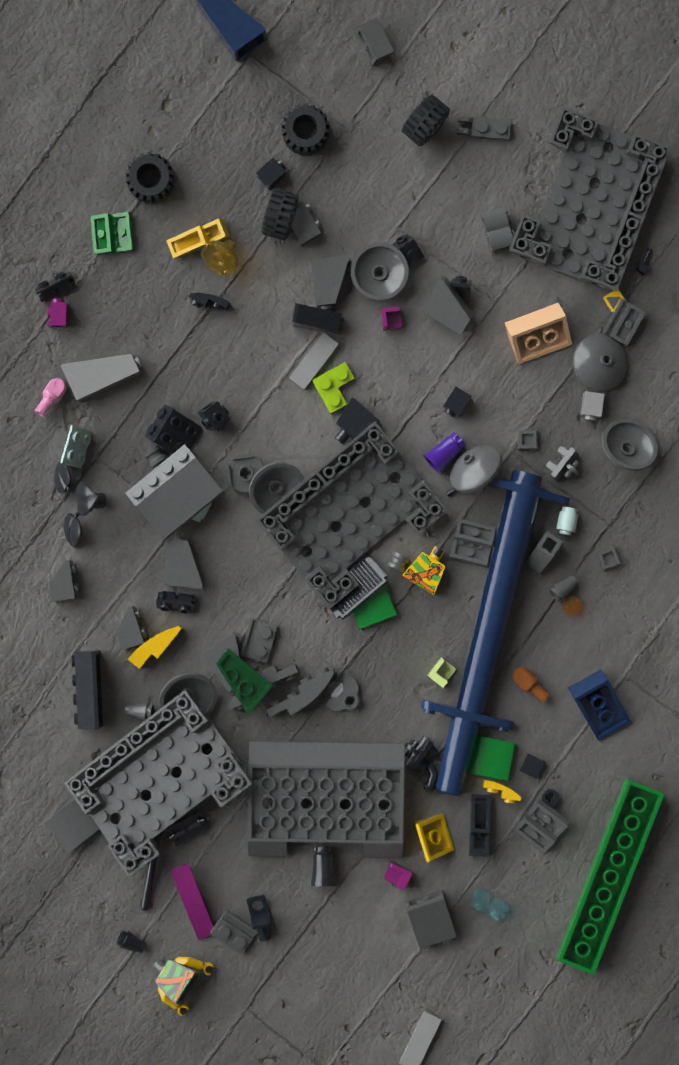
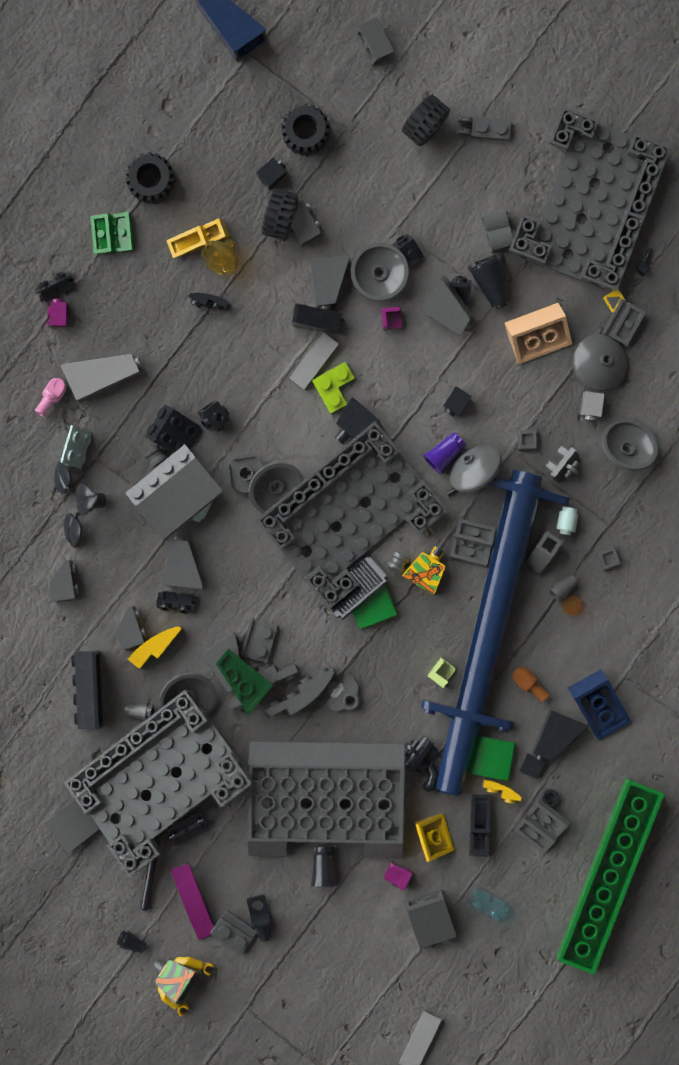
none -> black cone [468,253,510,309]
none -> black slope [532,709,587,762]

